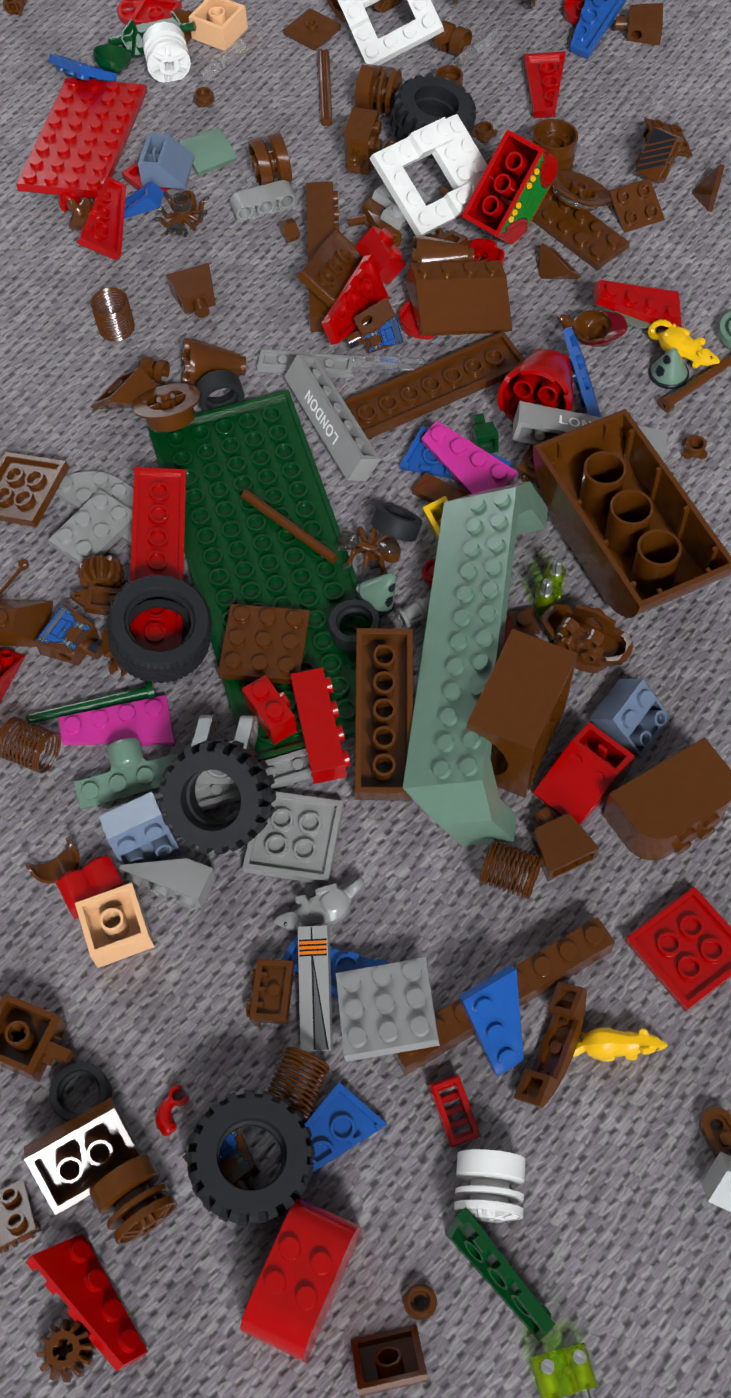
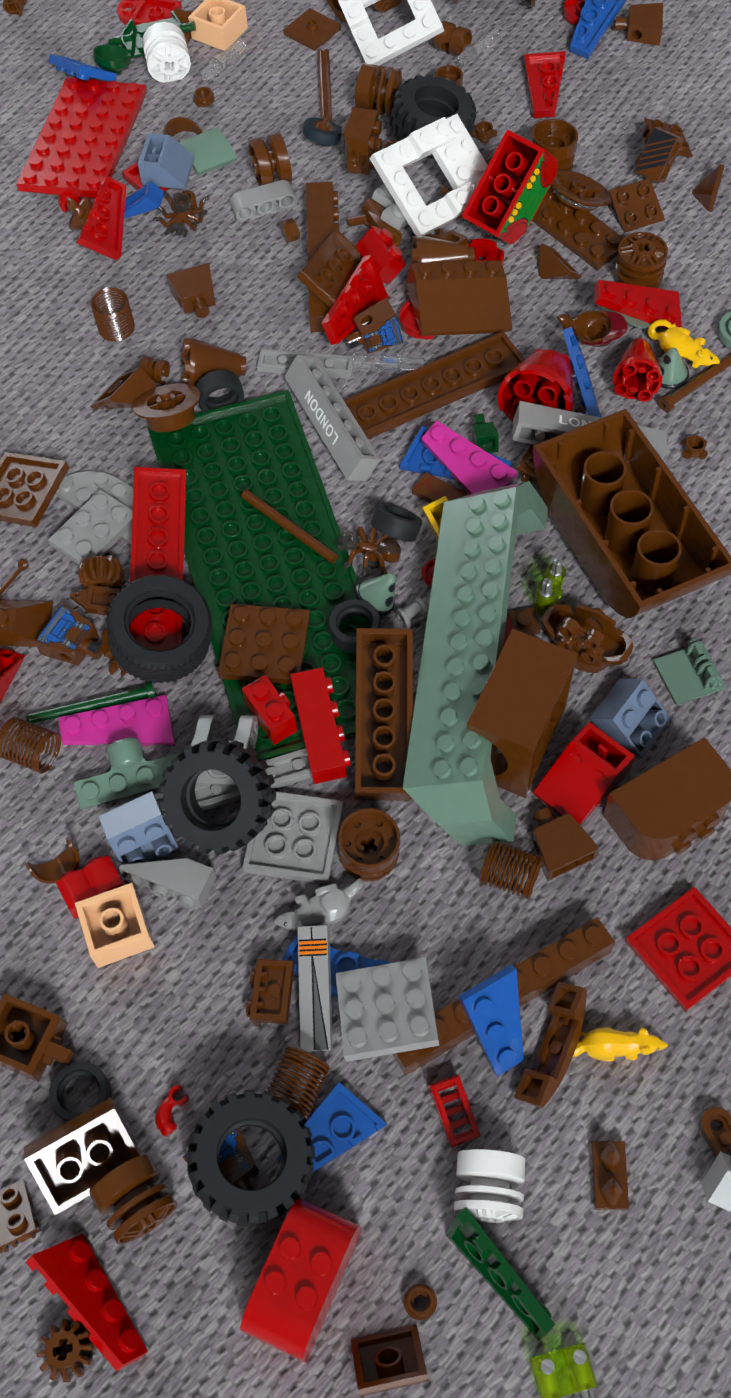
none -> reddish brown helmet [164,117,203,137]
none -> black wheel [303,117,342,146]
none -> reddish brown wheel [338,808,401,882]
none -> reddish brown tile [592,1141,629,1210]
none -> red cone [613,338,663,402]
none -> reddish brown wheel [614,232,668,288]
none -> sand green hinge [653,638,727,706]

